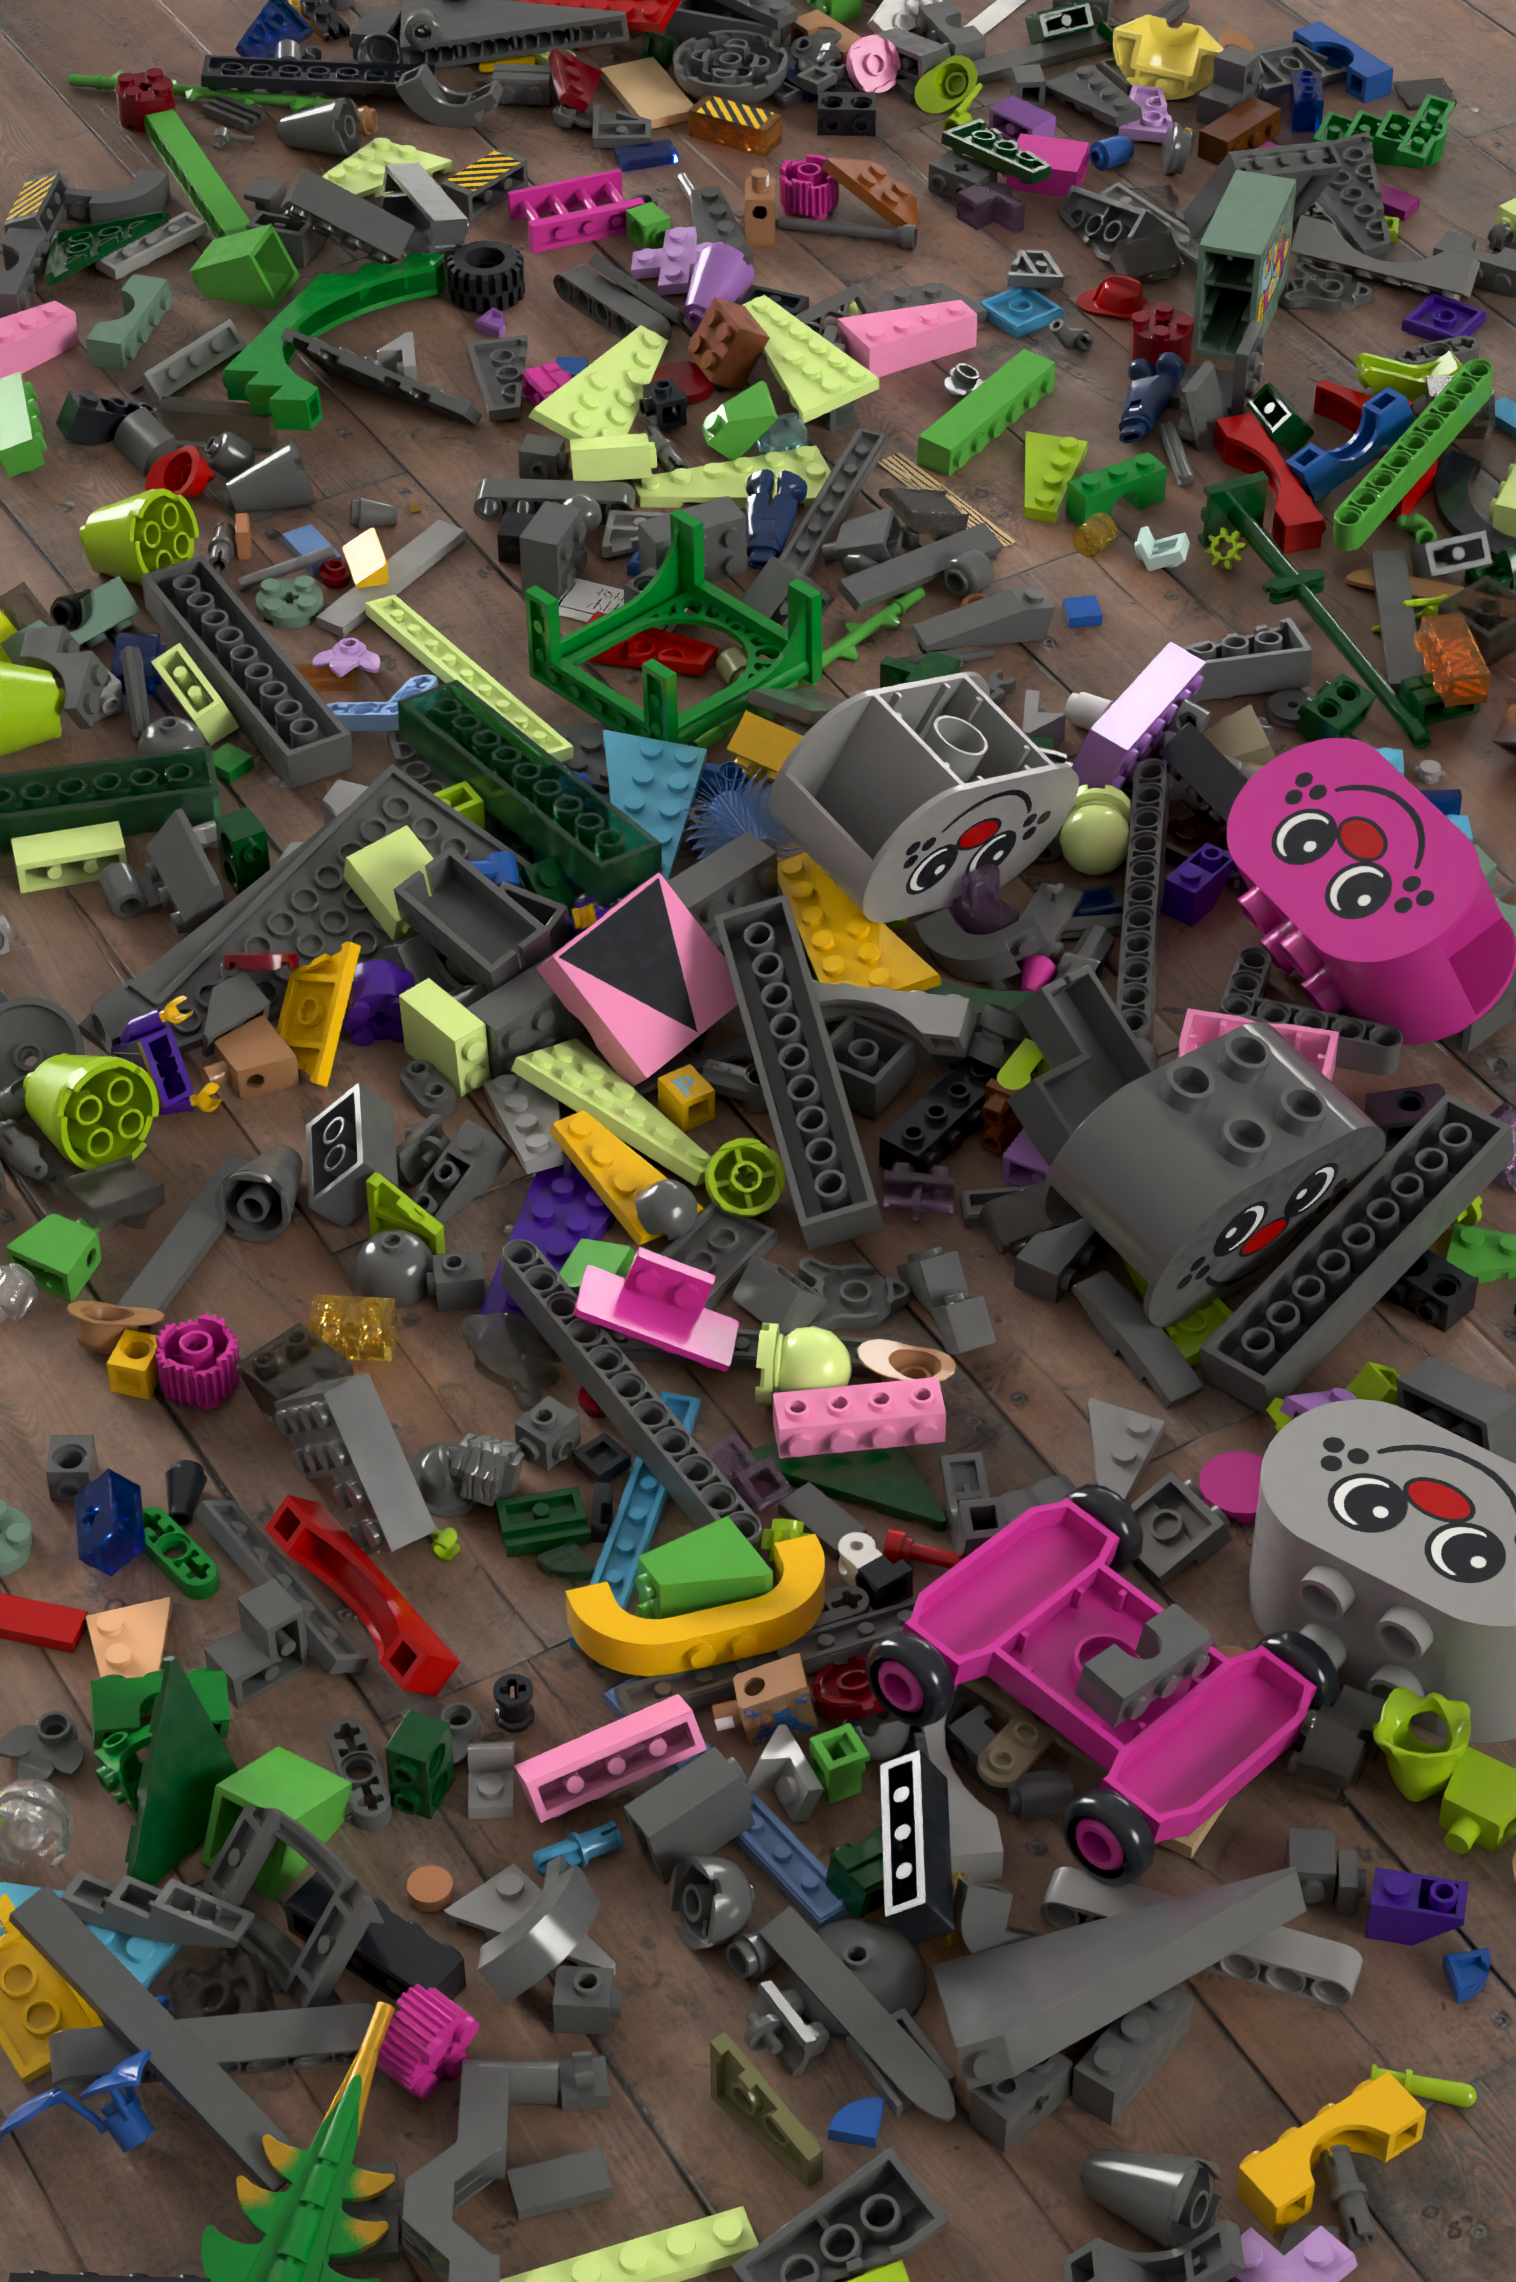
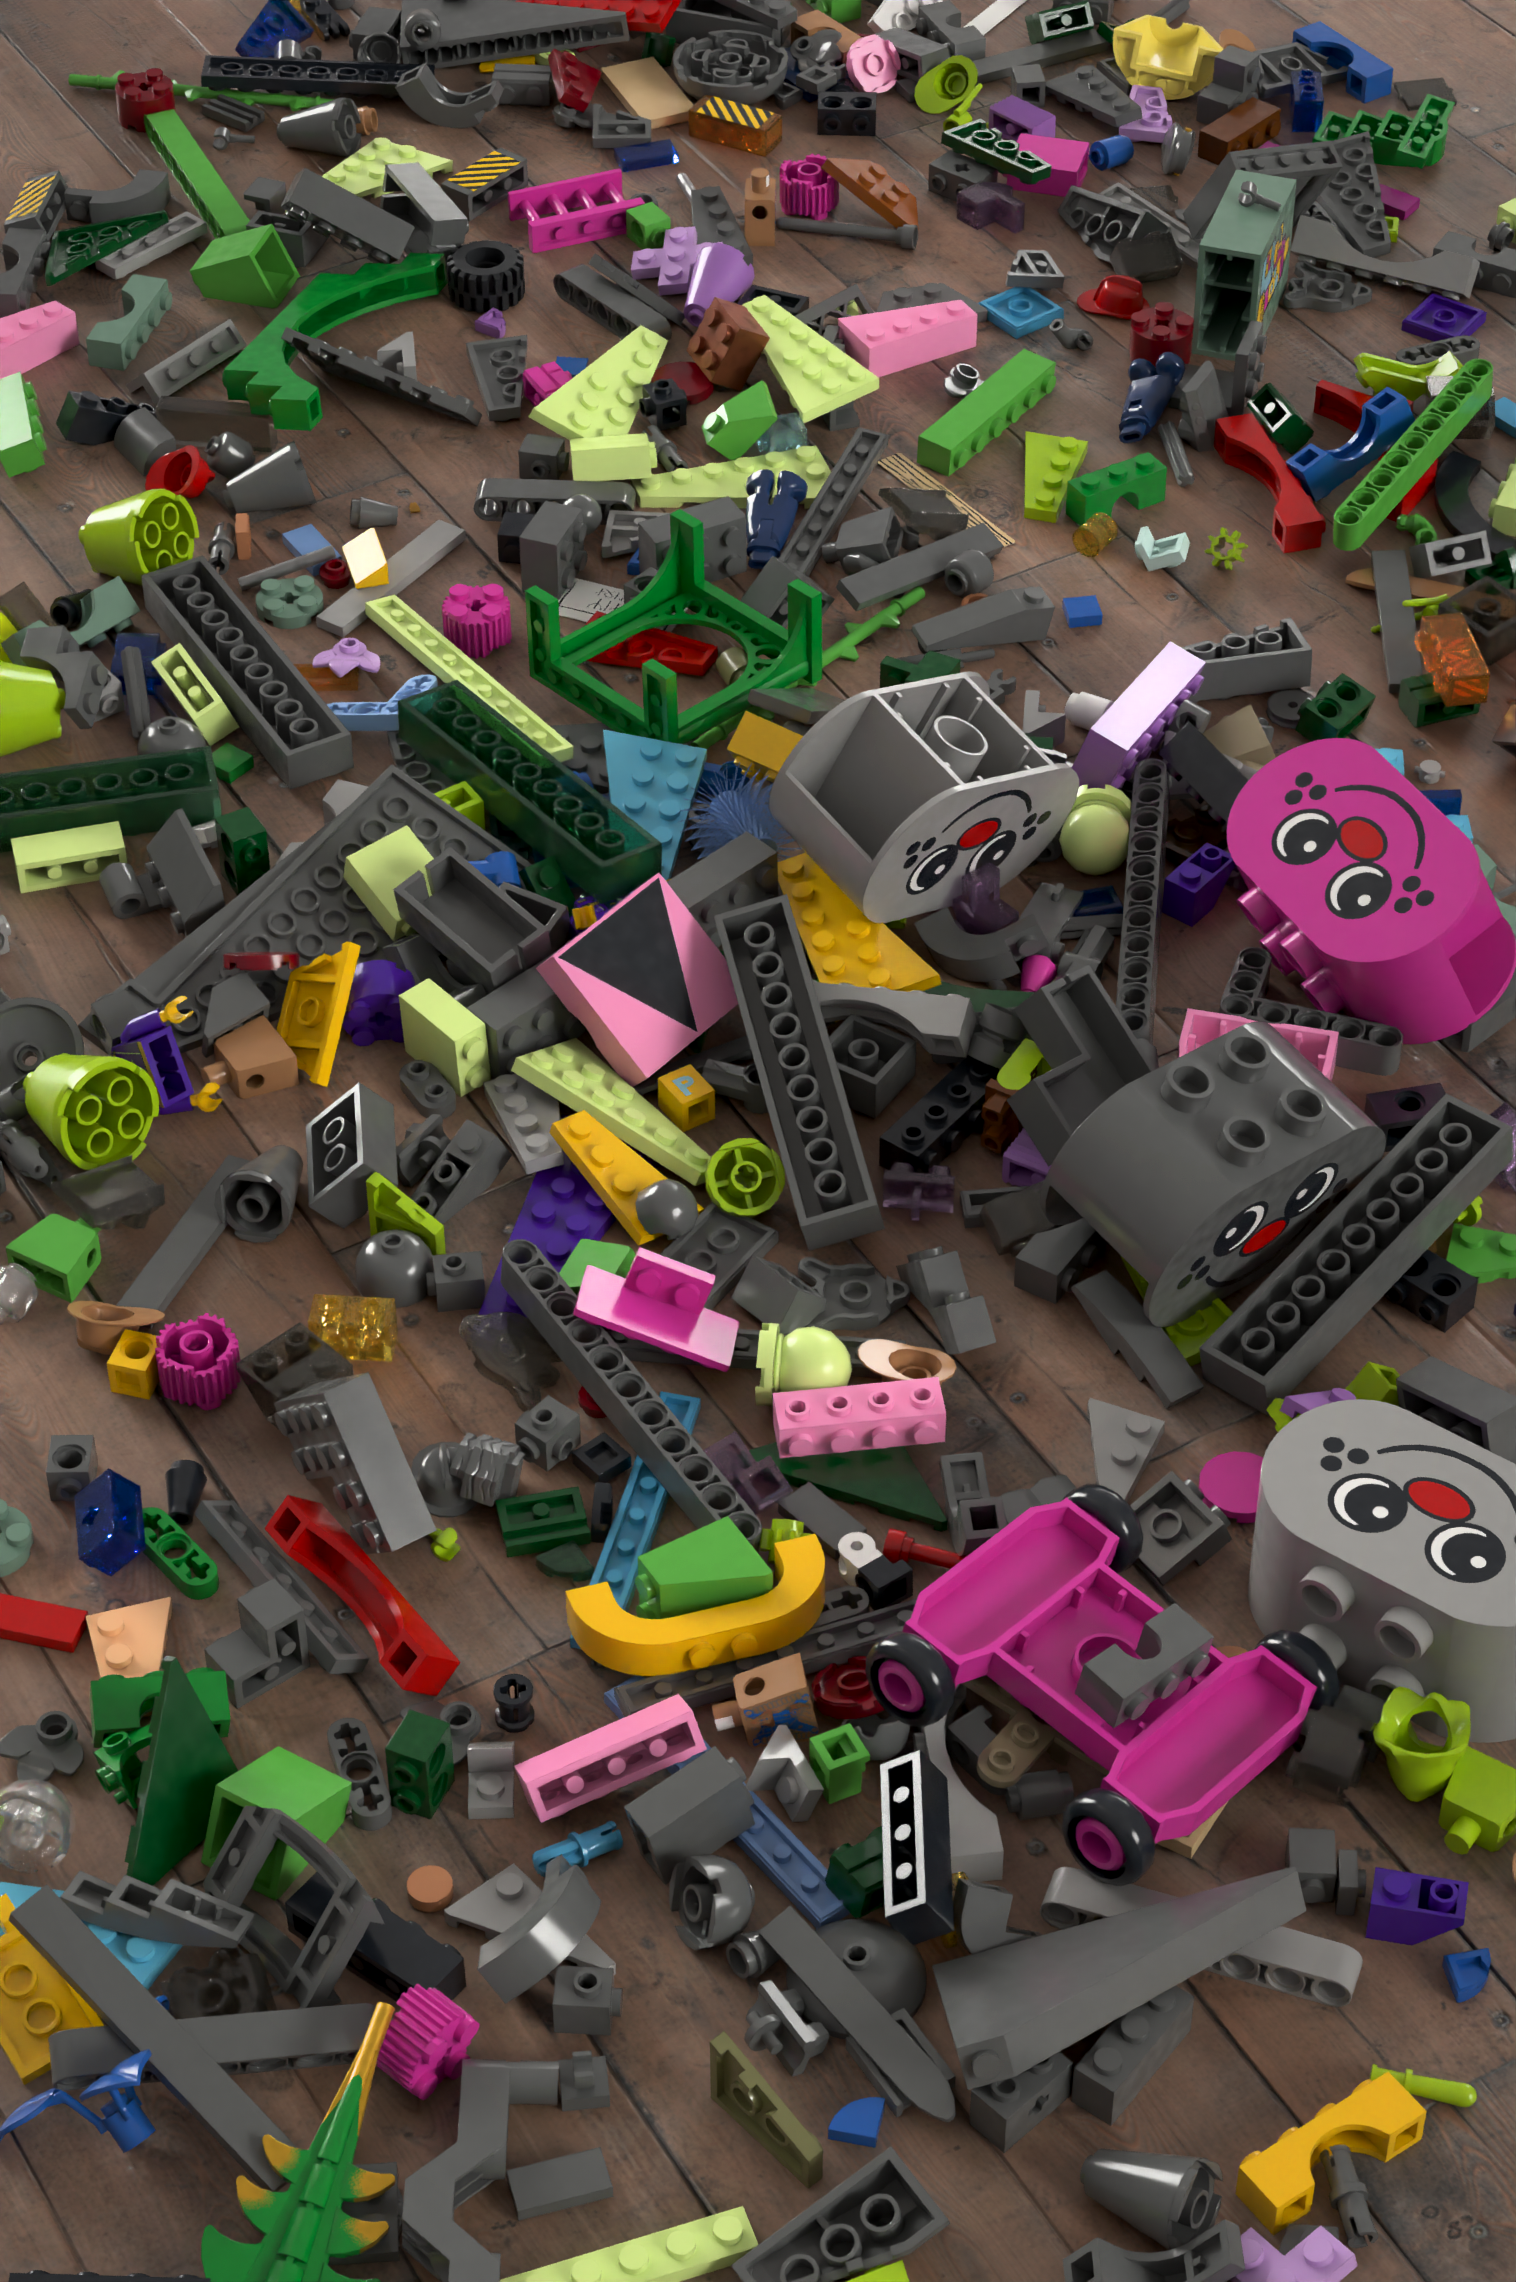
dark green piece [1198,471,1433,749] -> none
none -> dark pink brick [442,584,512,659]
none -> dark grey hand [1238,181,1281,211]

